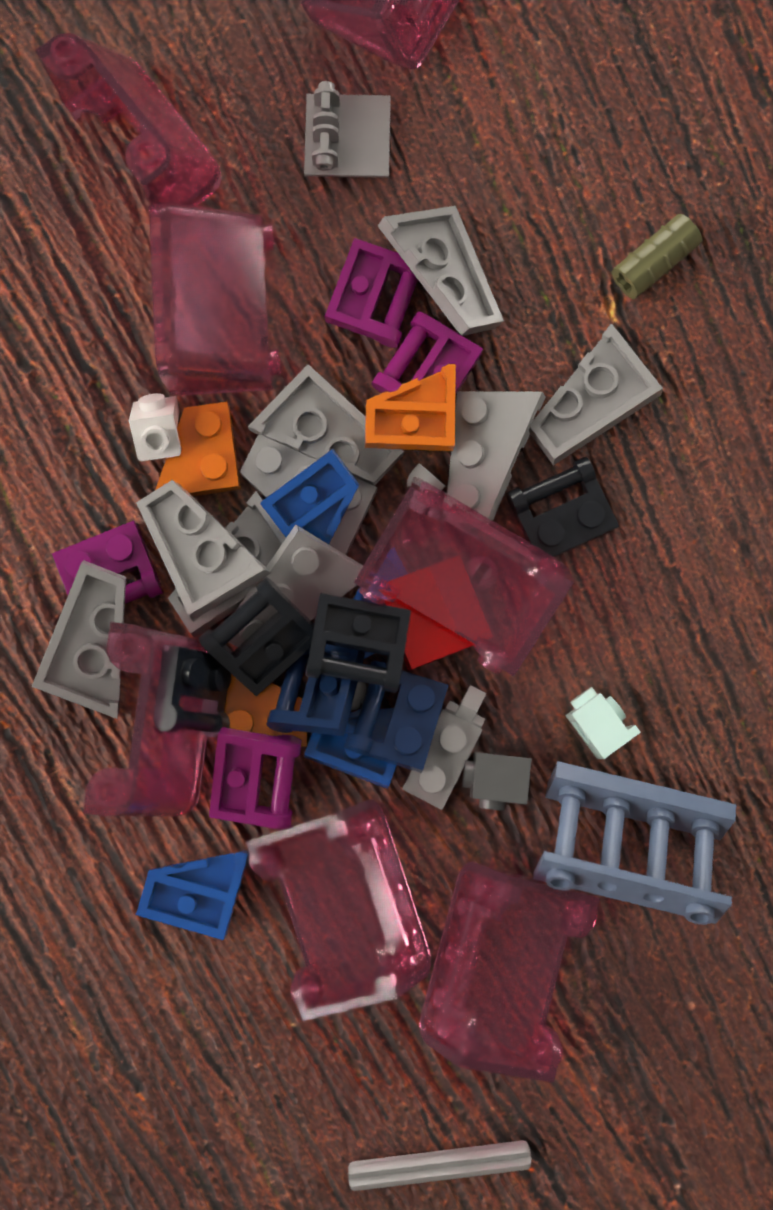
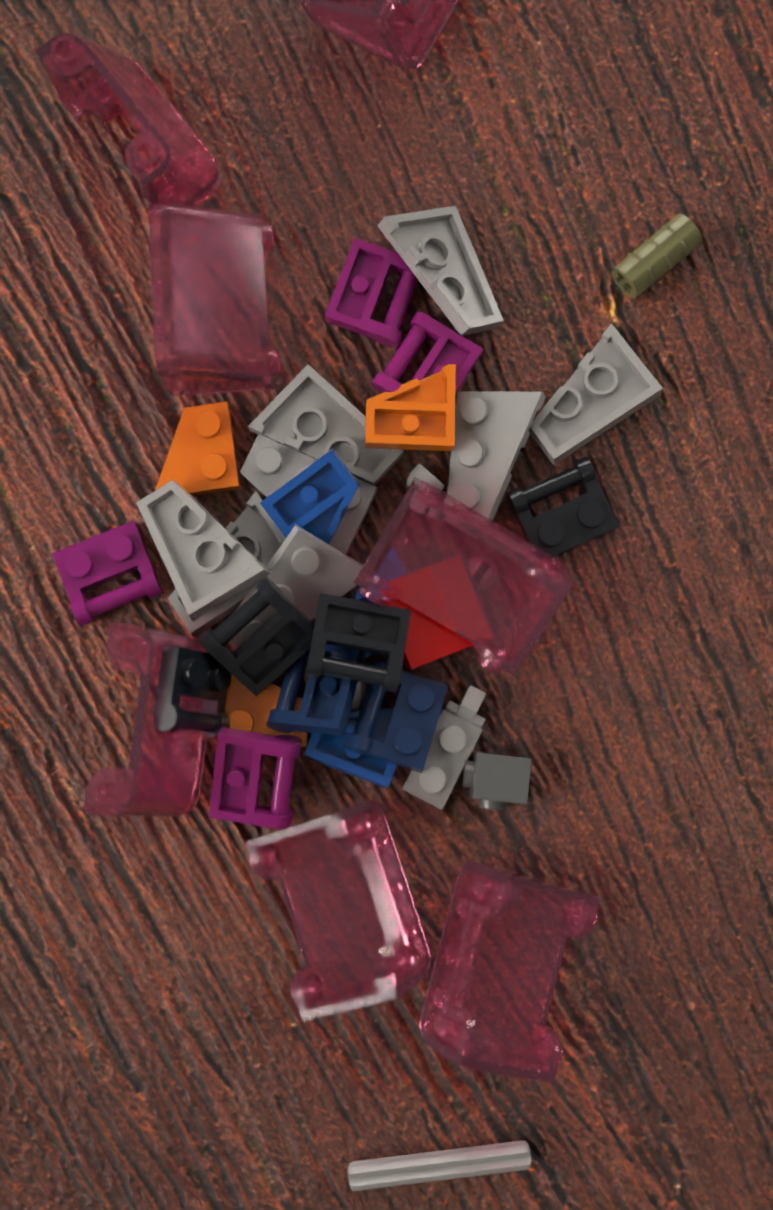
light grey wing [32,560,126,719] -> none
white bracket [129,393,182,461] -> none
blue wing [136,851,250,940] -> none
light grey hinge [304,81,391,178] -> none
sand blue fence [533,761,736,924] -> none
light aqua brick [565,687,641,759] -> none

